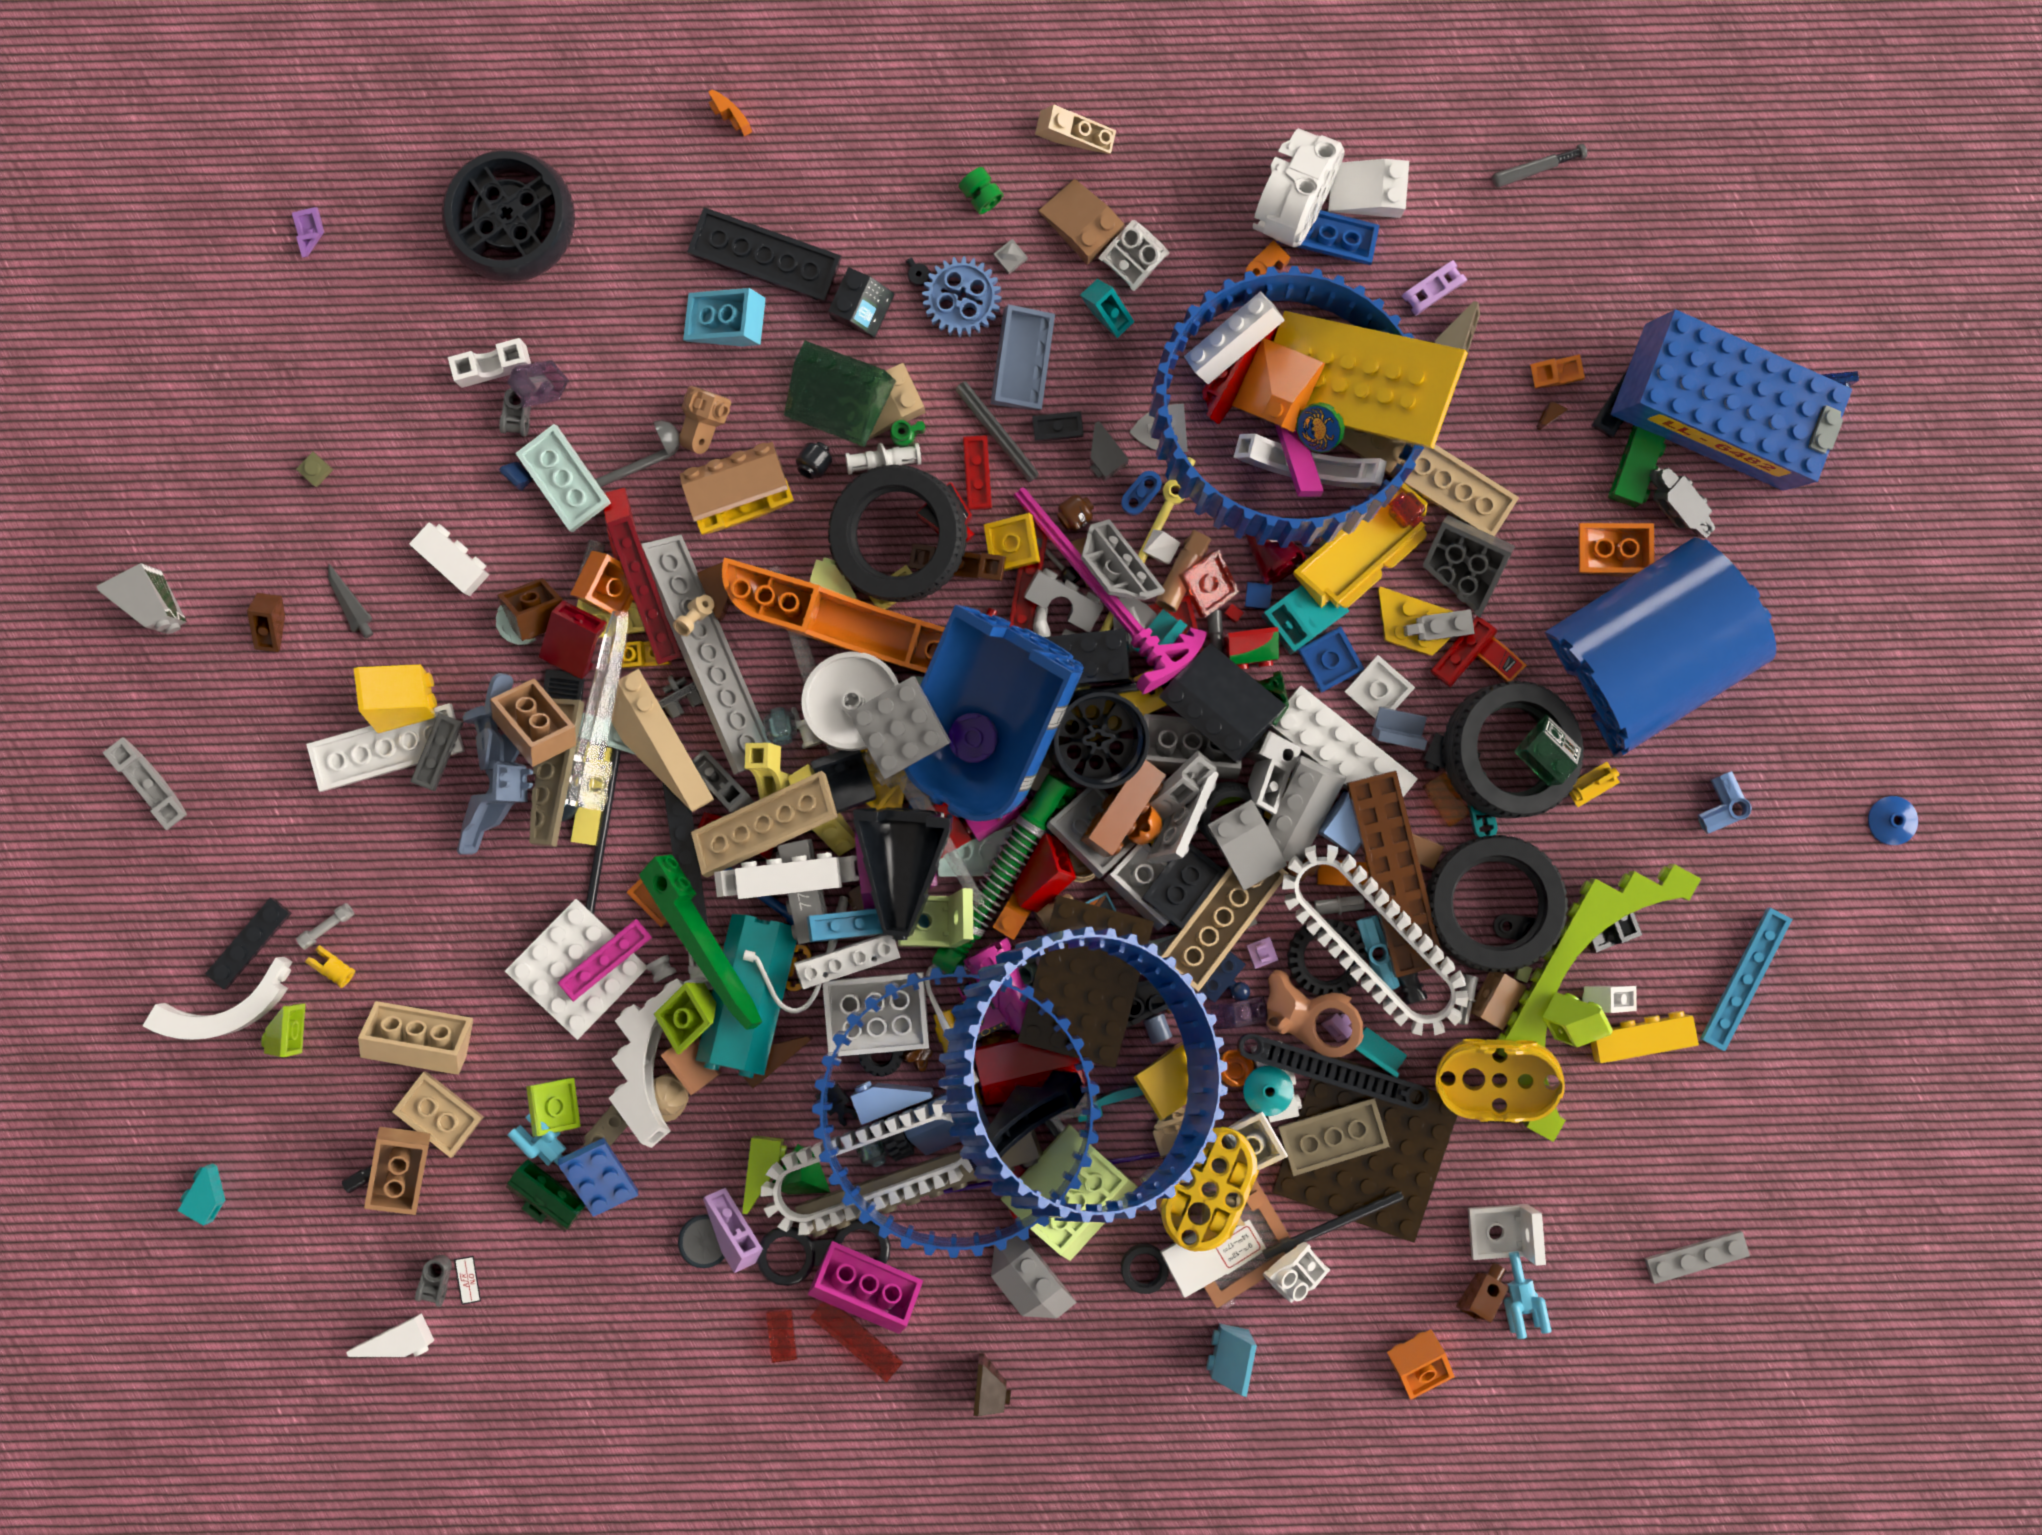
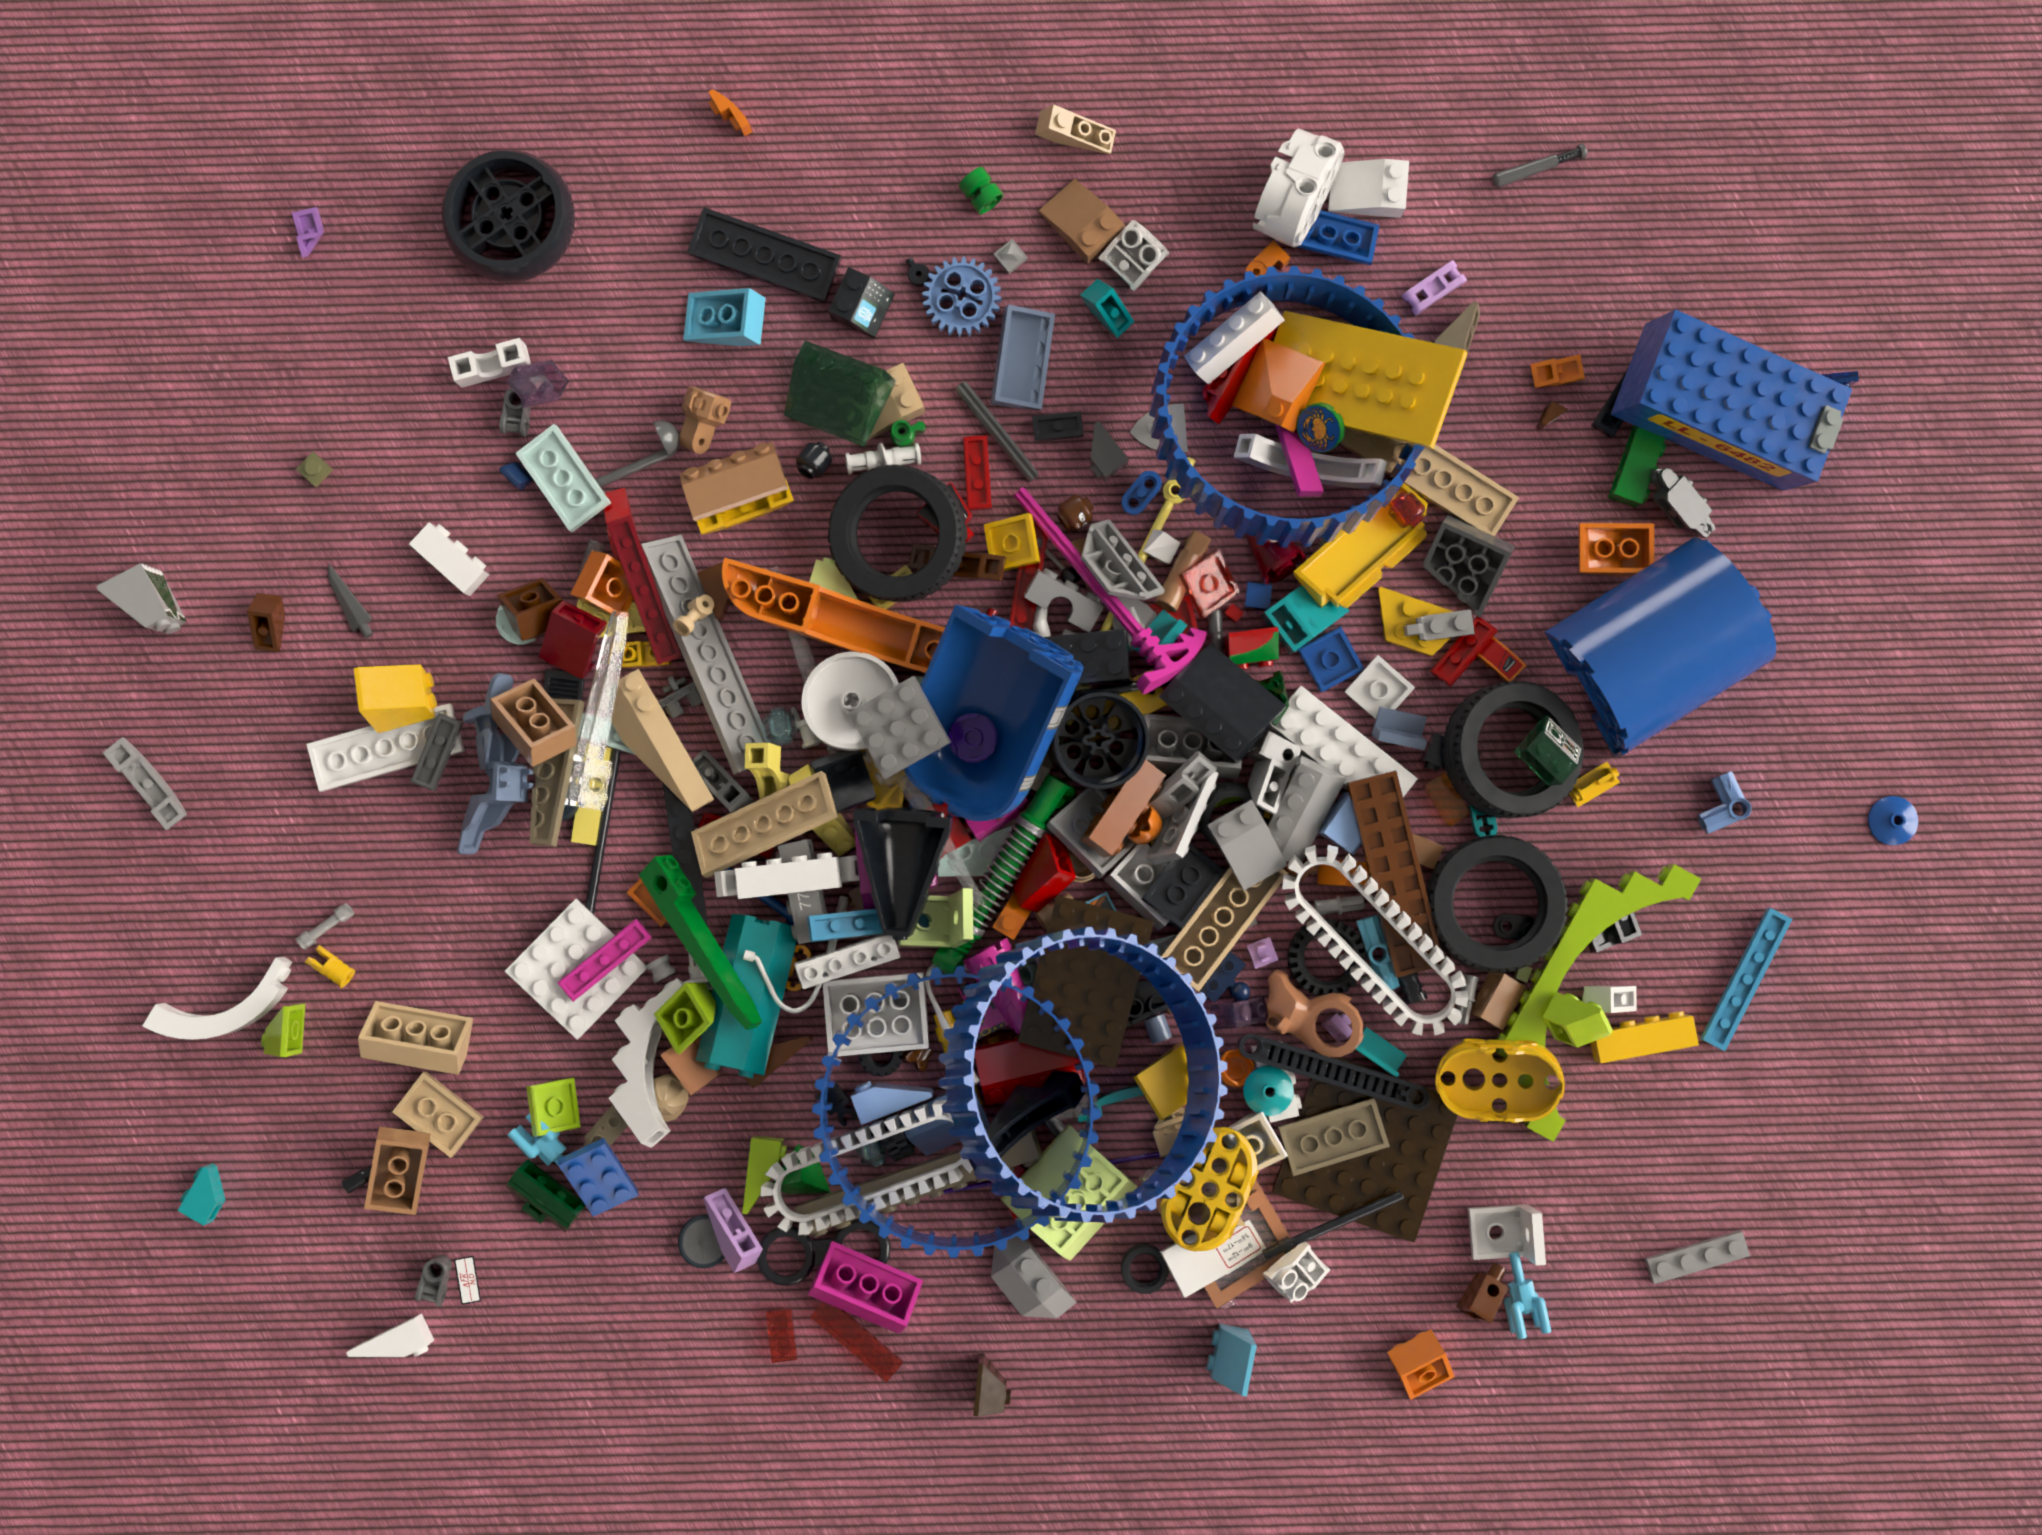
black plate [205,897,292,990] -> none

